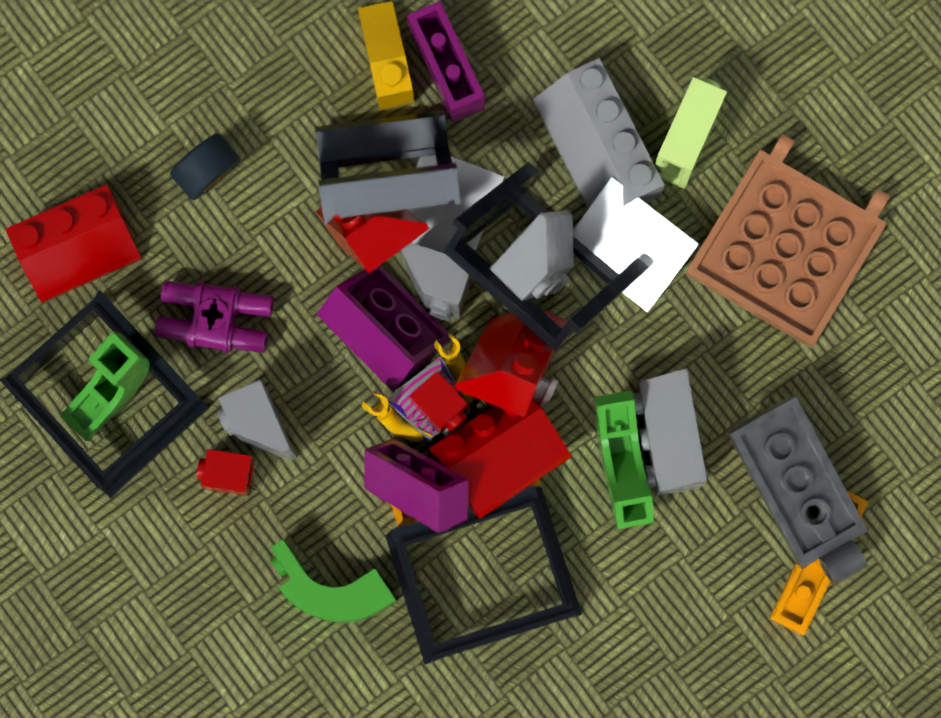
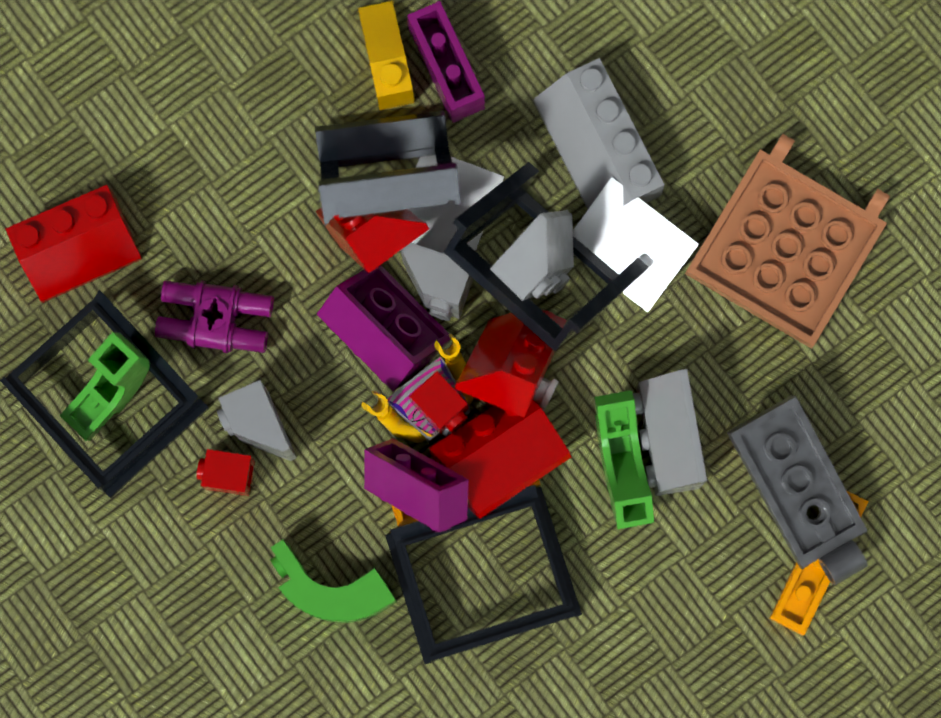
black wheel [170,133,240,200] -> none
yellowish green brick [655,77,727,189] -> none

